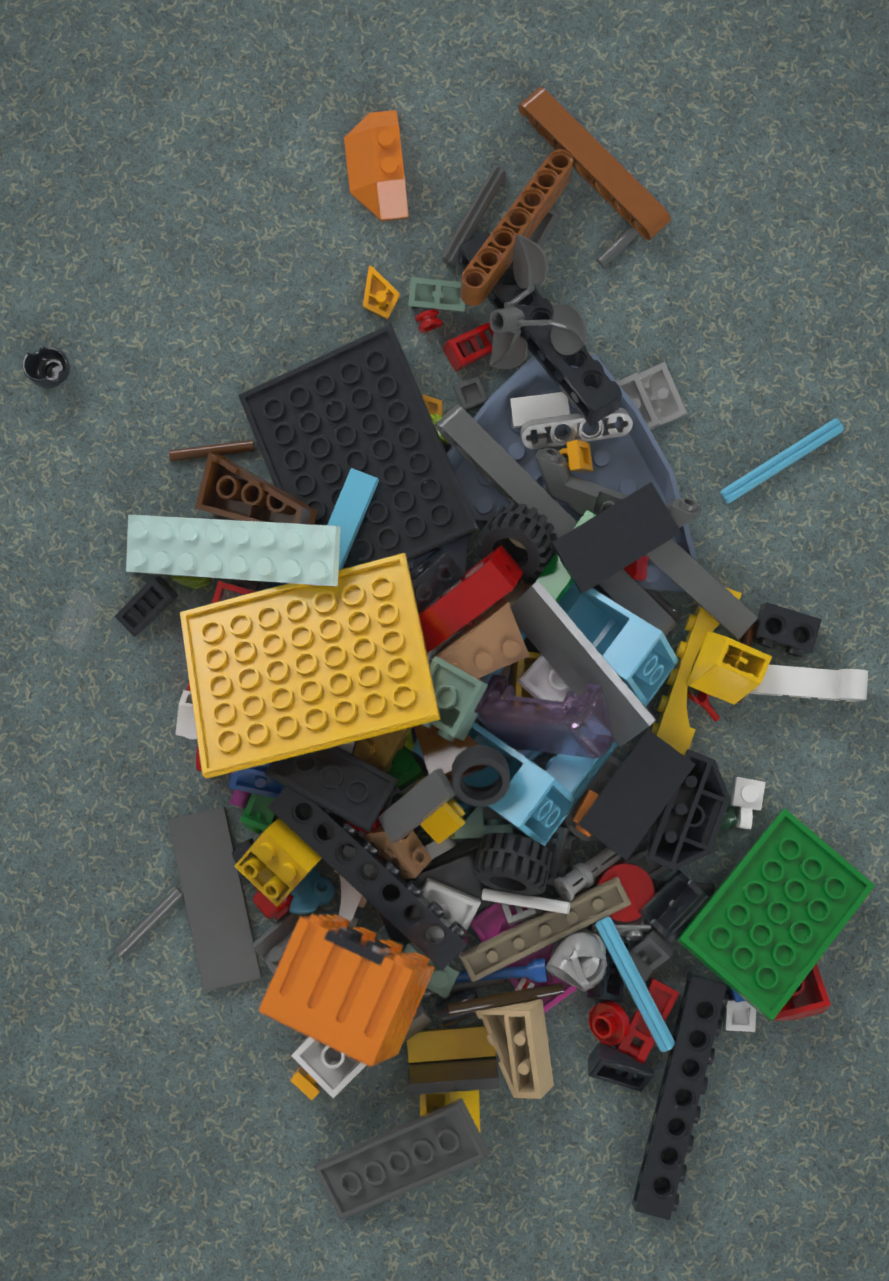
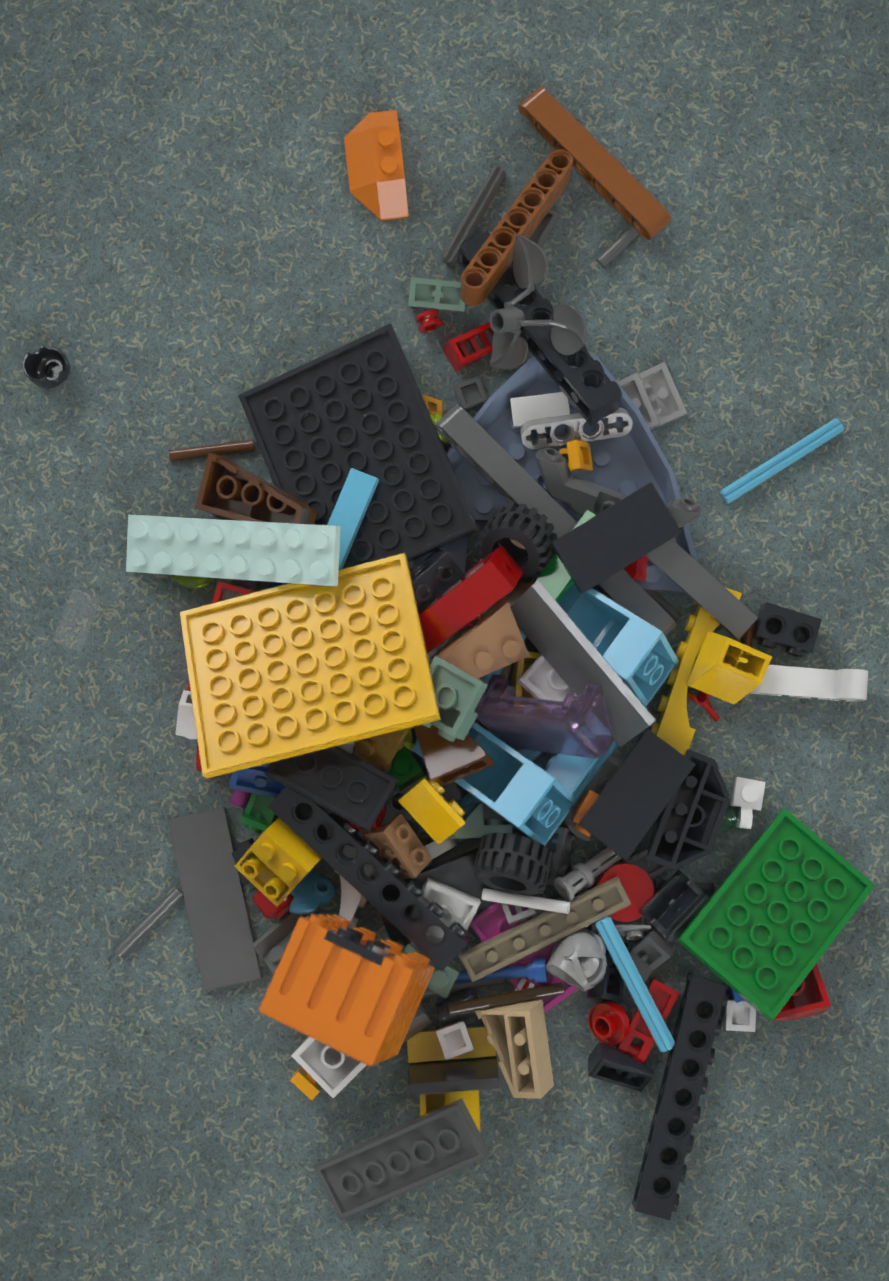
black slope [115,576,178,637] -> none
light orange piece [363,266,400,320] -> none
dark grey tile [378,768,456,843] -> none
black tyre [451,746,510,806] -> none
none -> white plate [436,1020,474,1060]

